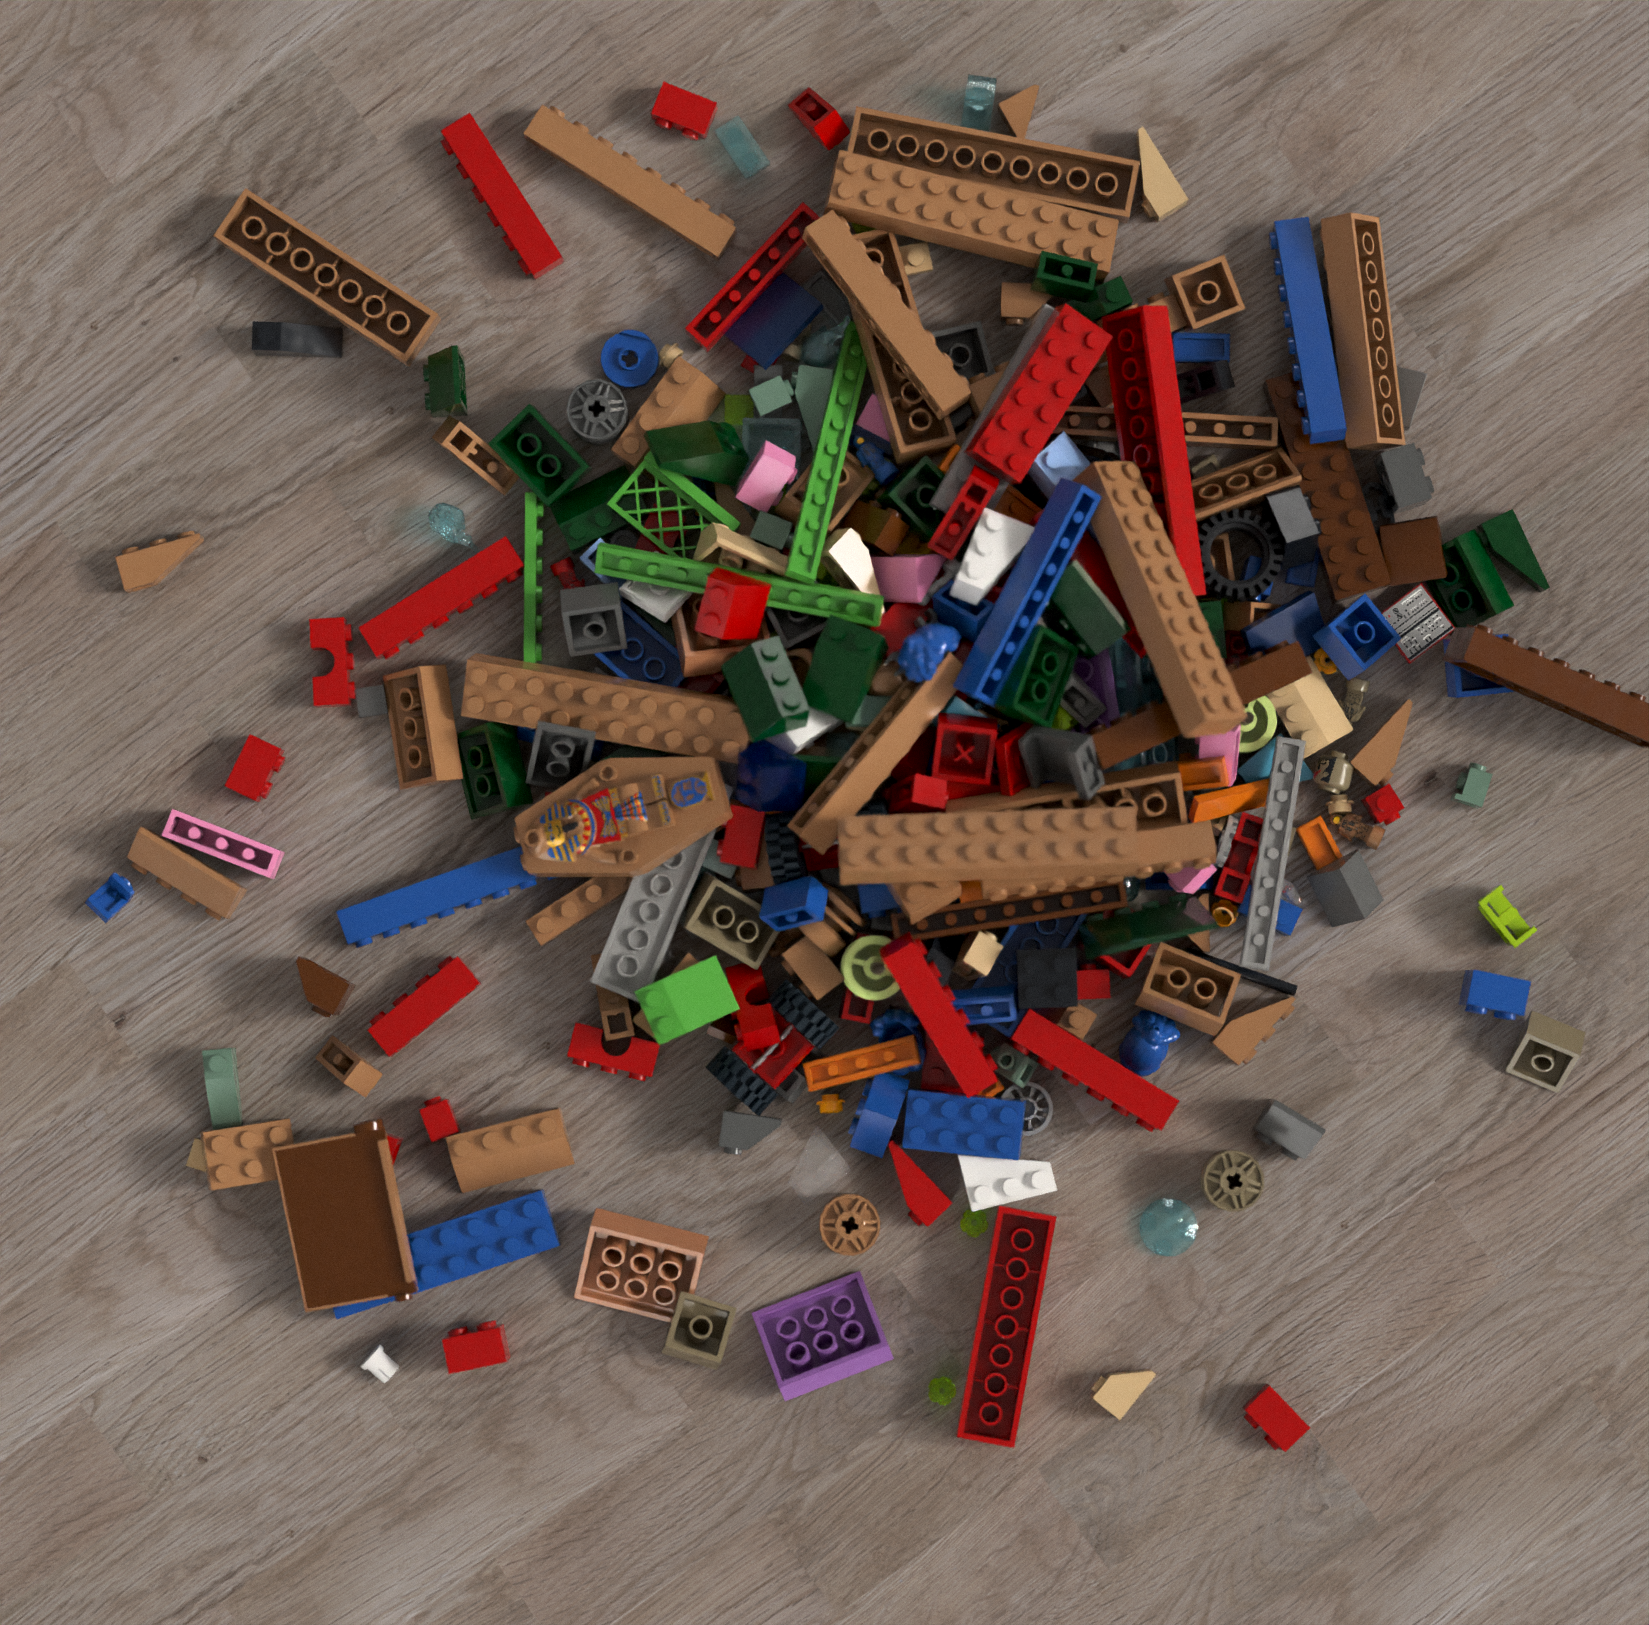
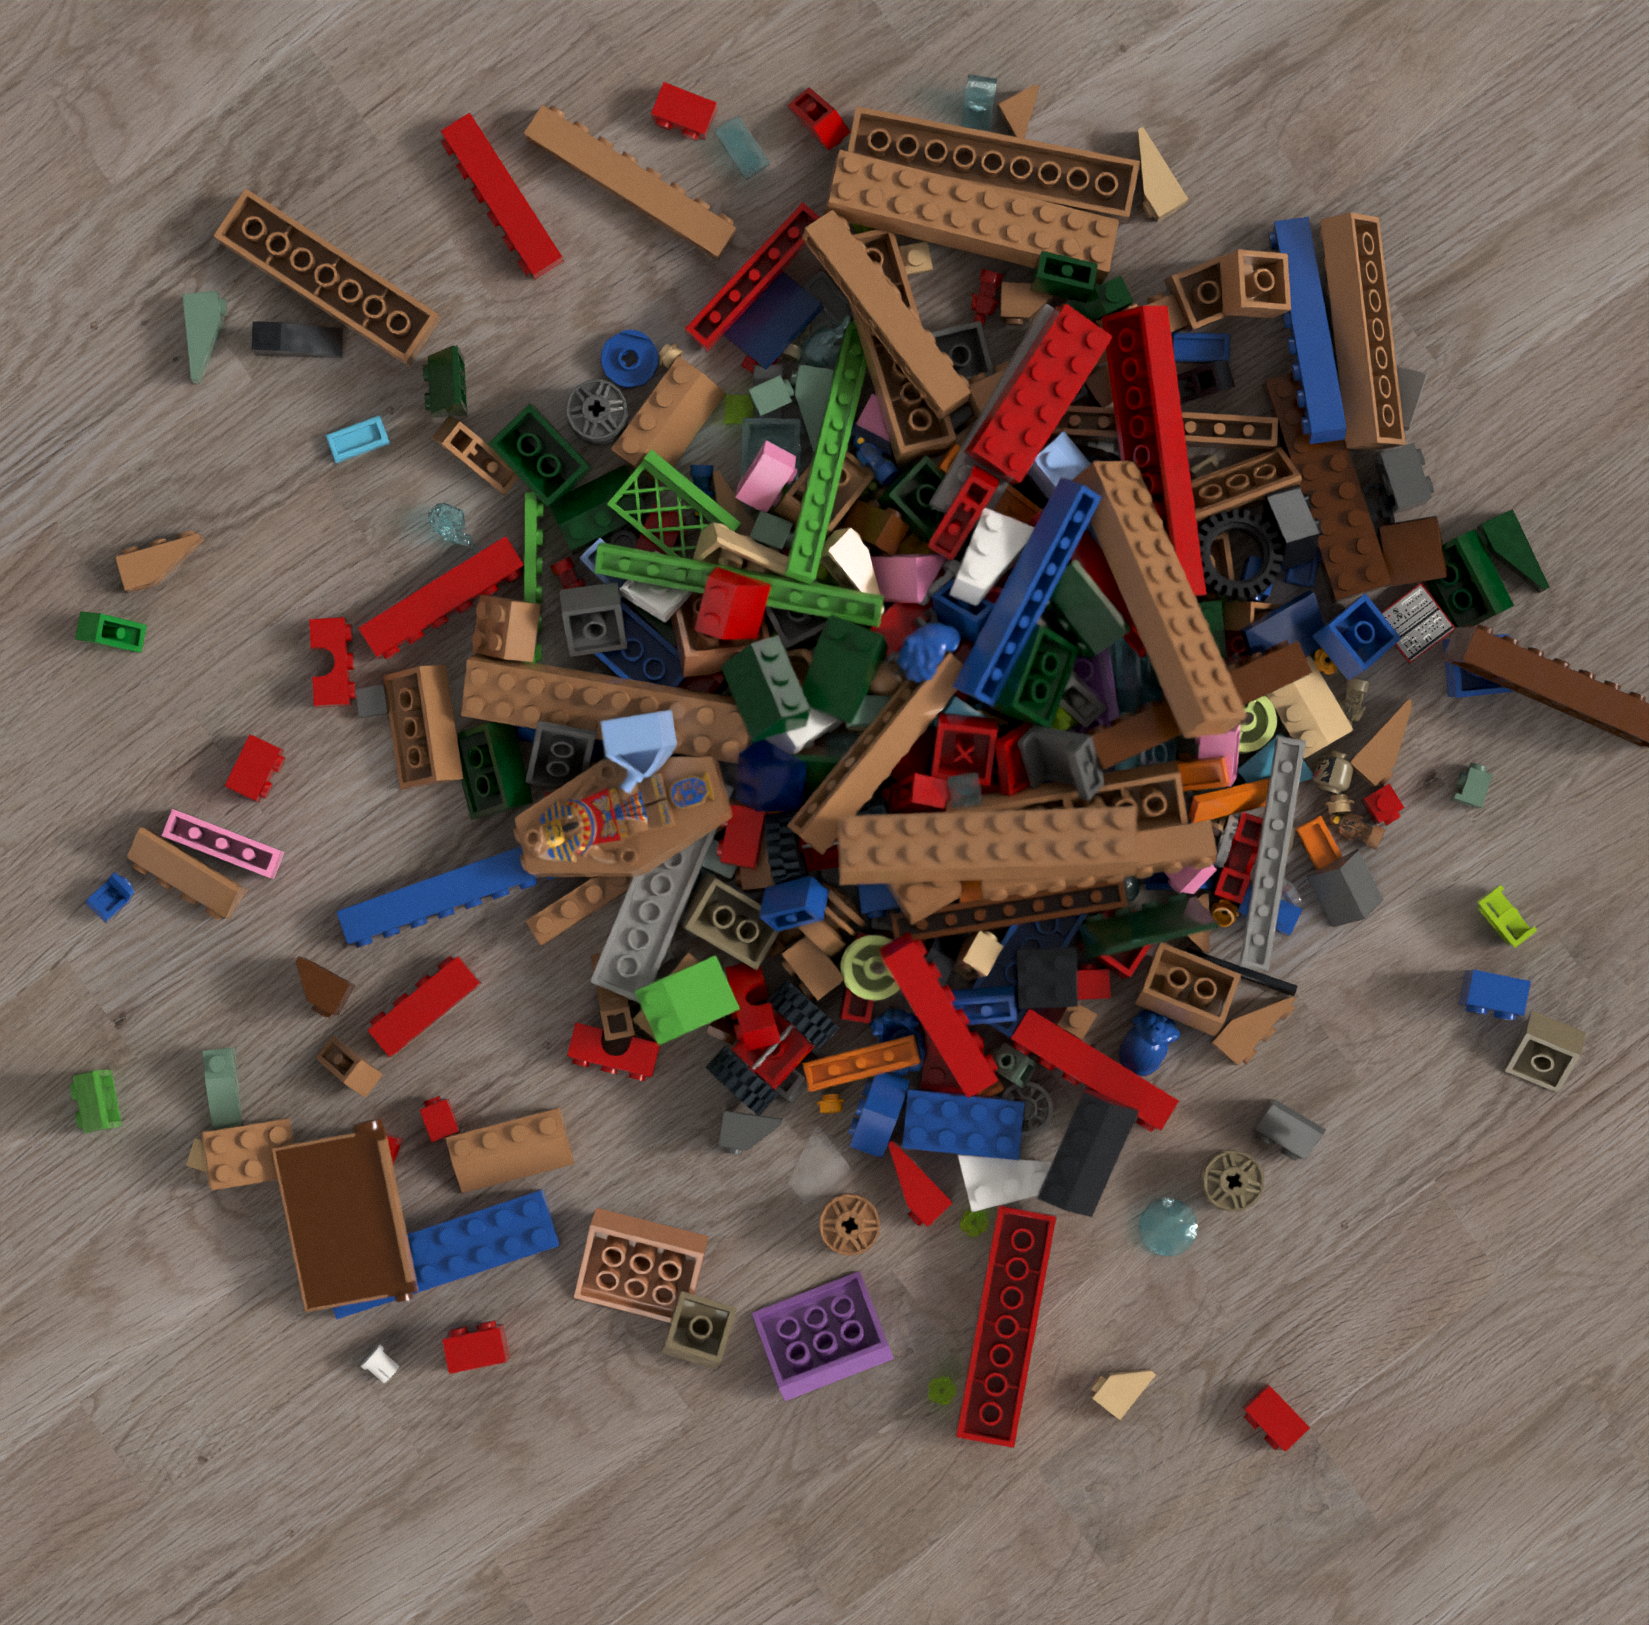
dark green slope [644,420,750,487] -> none
none -> bright green slope [70,1070,122,1134]
none -> green slope [75,611,147,653]
none -> sand green slope [183,291,228,384]
none -> medium azure tile [325,415,390,463]
none -> medium nougat brick [472,595,541,662]
none -> light blue piece [601,710,677,793]
none -> clear light blue plate [948,773,982,808]
none -> red piece [971,269,1004,324]
none -> black slope [1037,1087,1139,1217]
none -> medium nougat brick [1220,249,1291,319]

